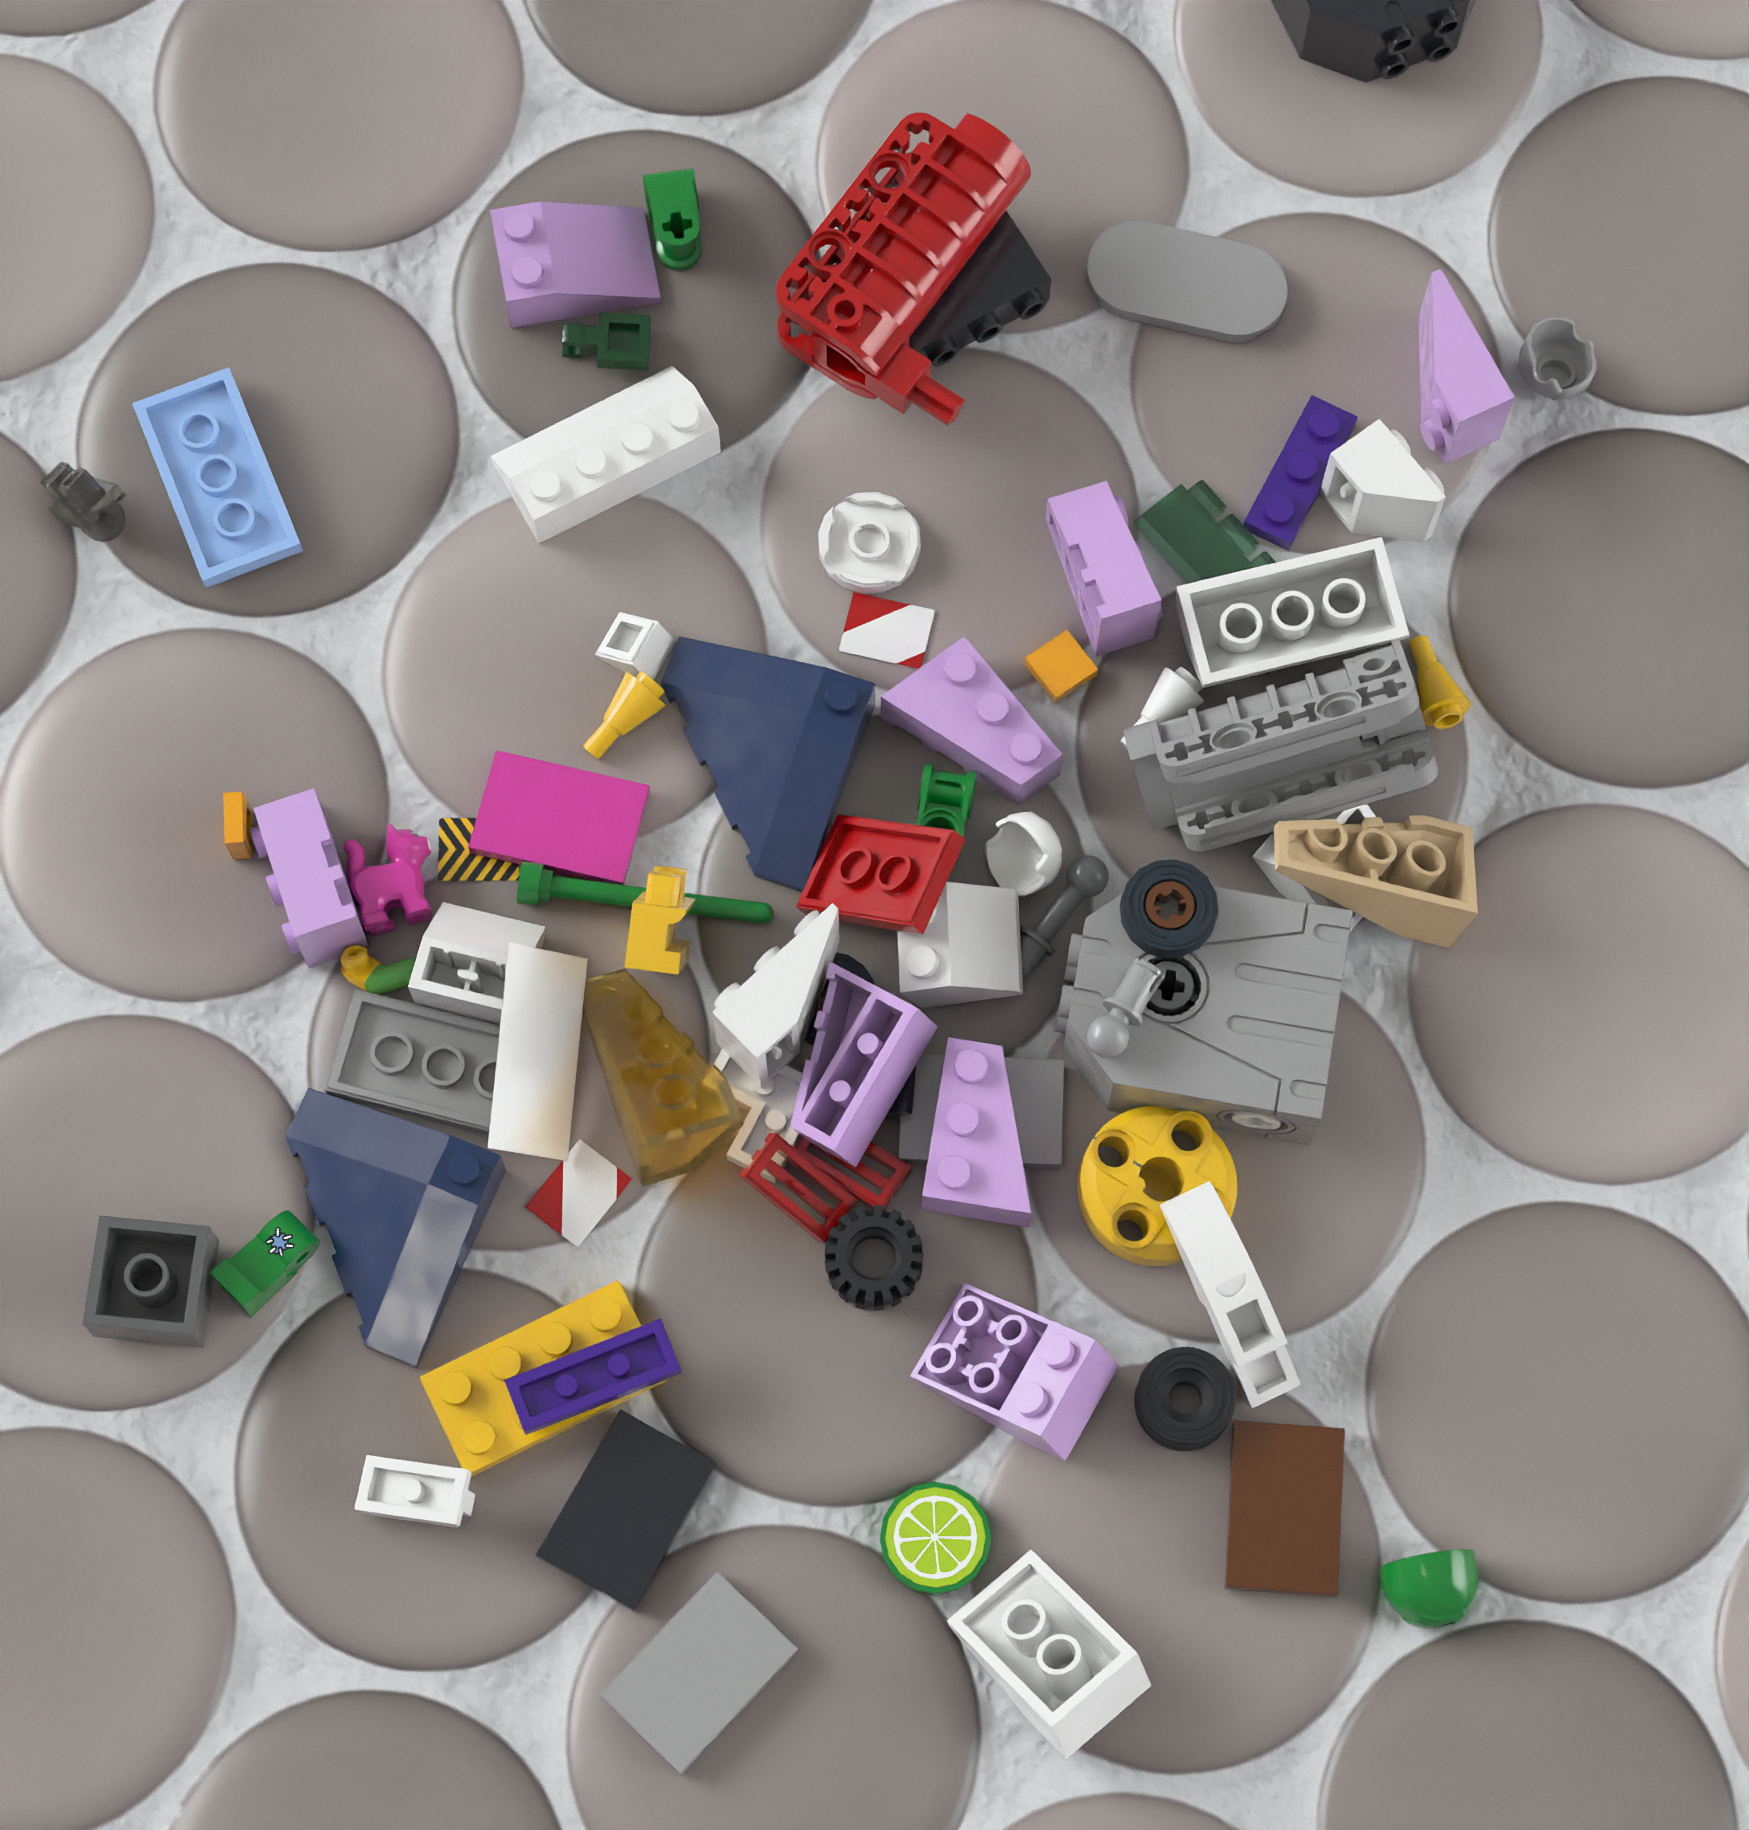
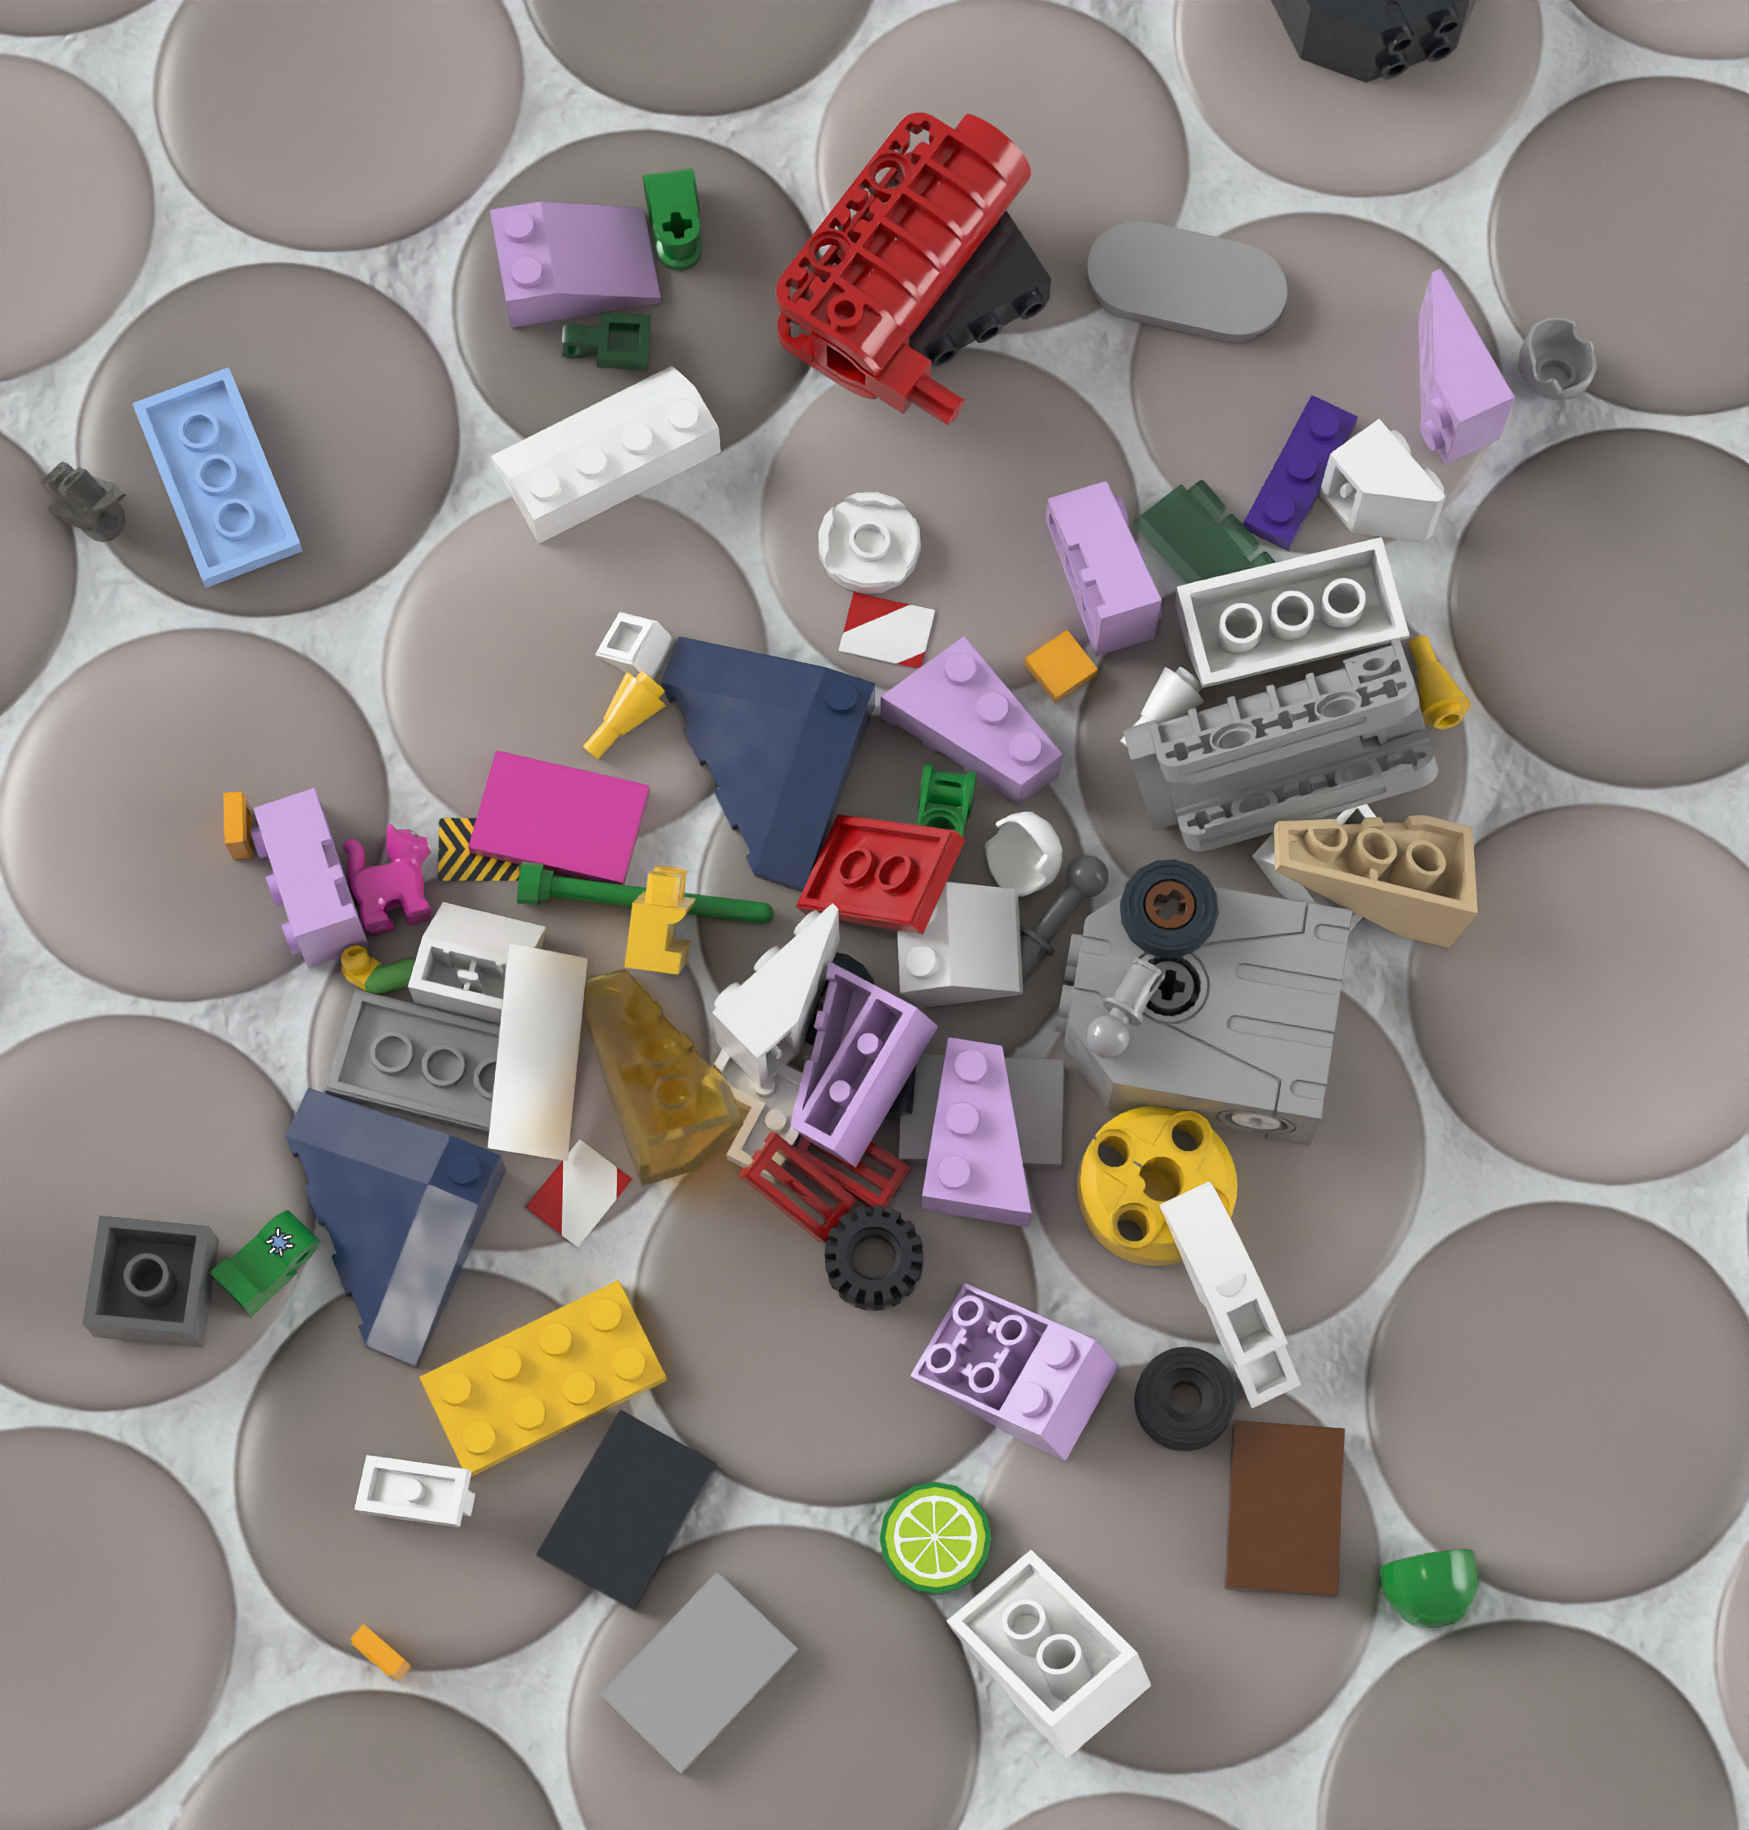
dark purple plate [504,1318,682,1435] -> none
none -> light orange tile [350,1624,412,1682]

